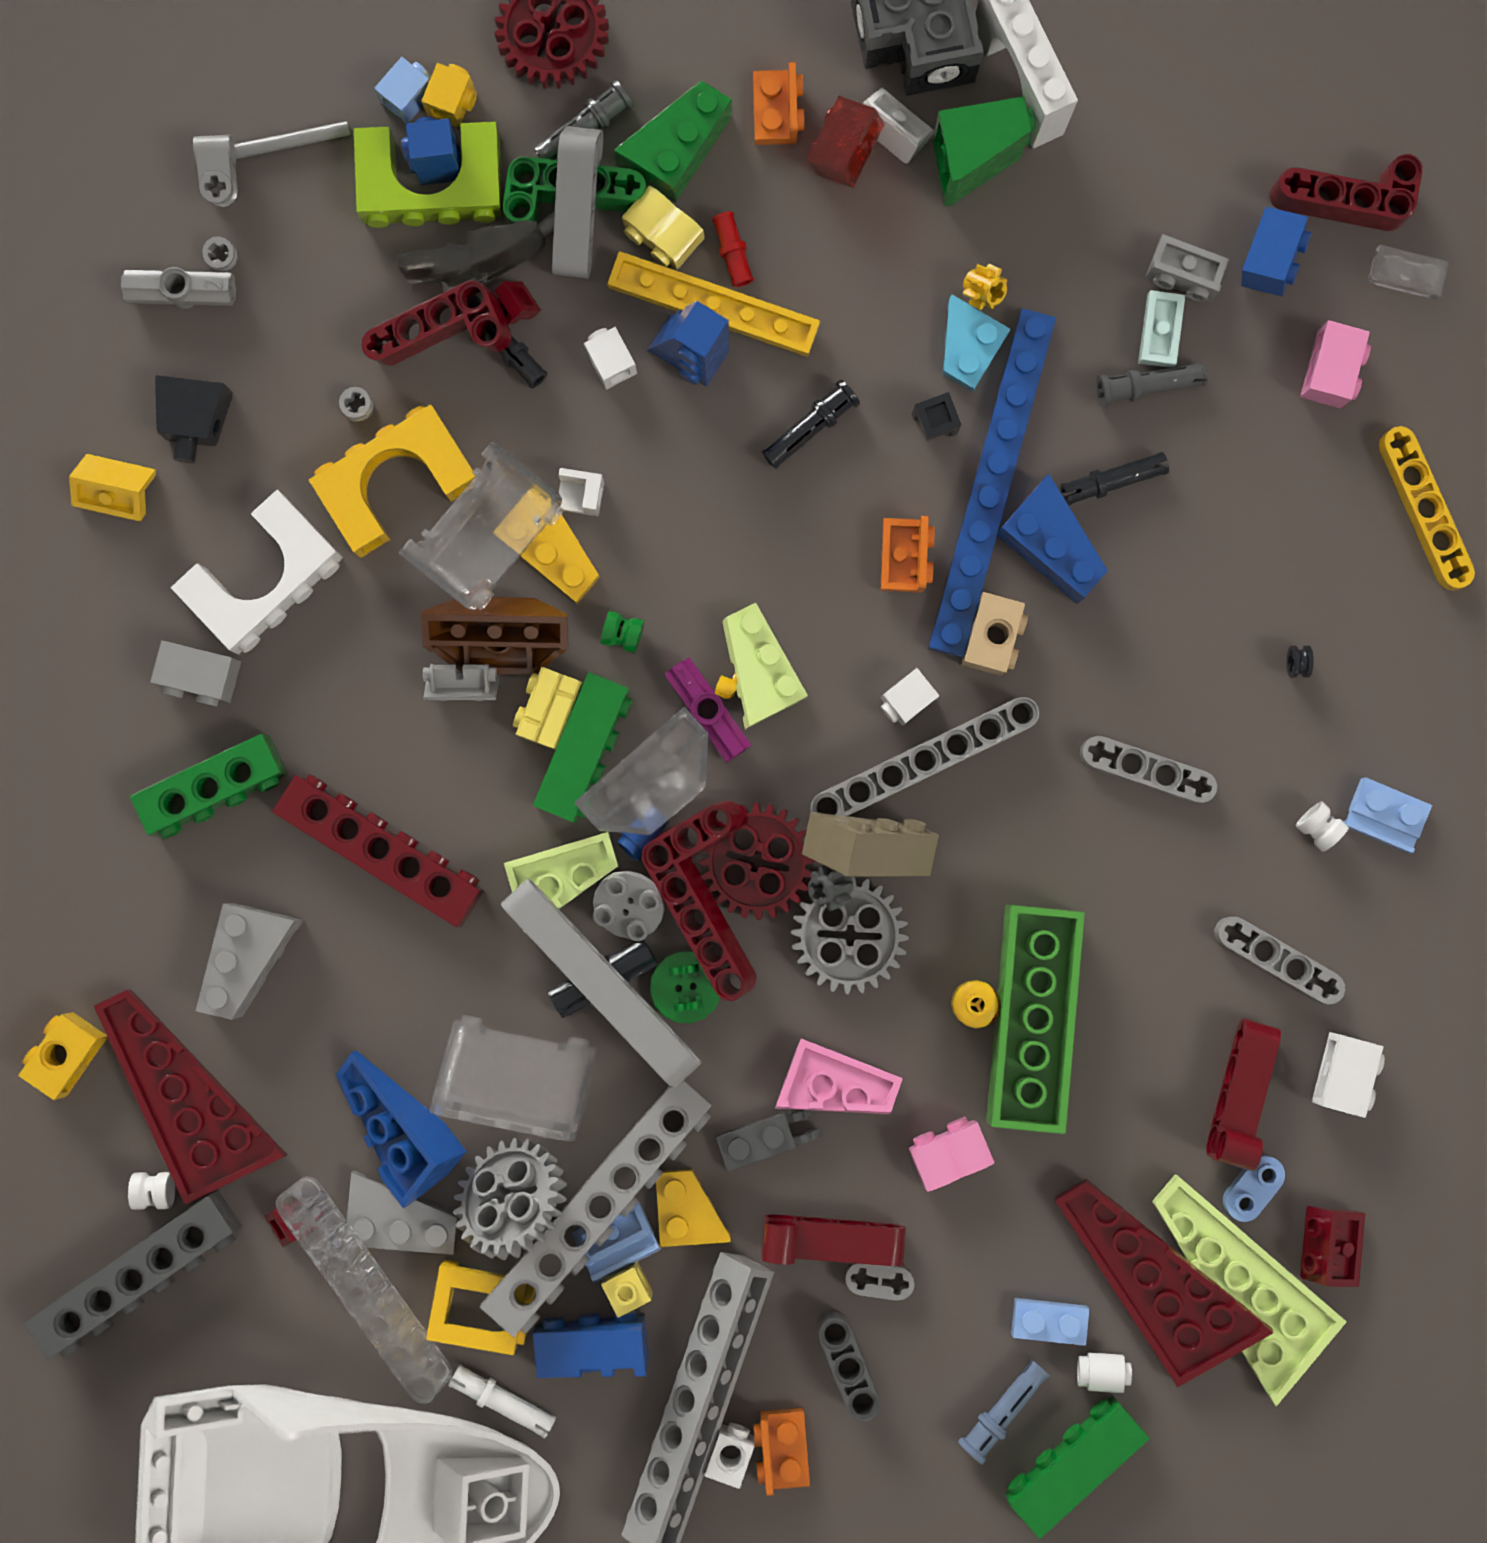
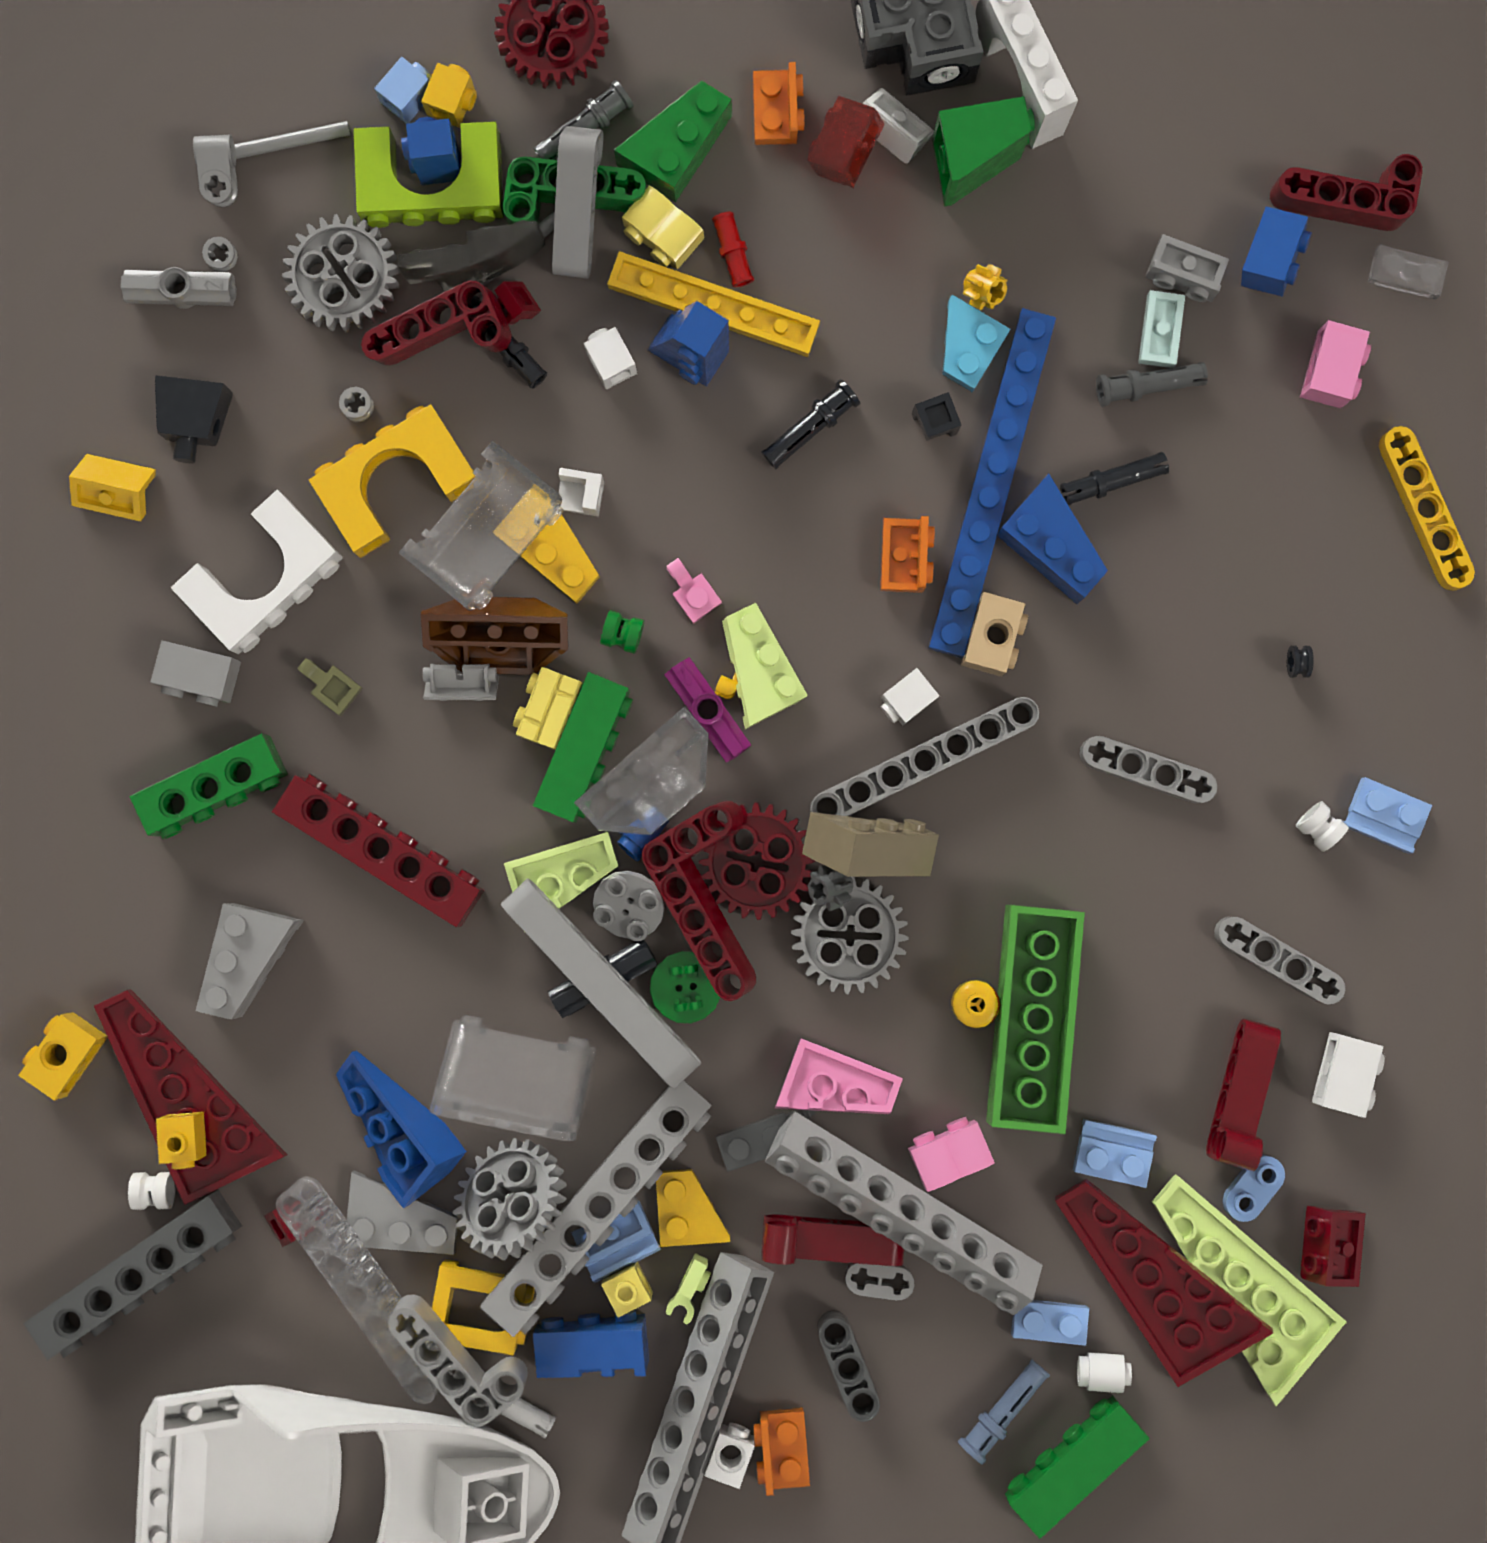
none -> yellow brick [156,1112,206,1169]
none -> light grey gear [282,214,400,332]
none -> olive plate [297,658,363,716]
none -> light grey beam [388,1294,528,1427]
none -> bright pink plate [666,558,722,624]
none -> yellowish green plate [666,1253,711,1324]
none -> light grey brick [765,1112,1043,1315]
none -> light blue plate [1073,1119,1157,1188]

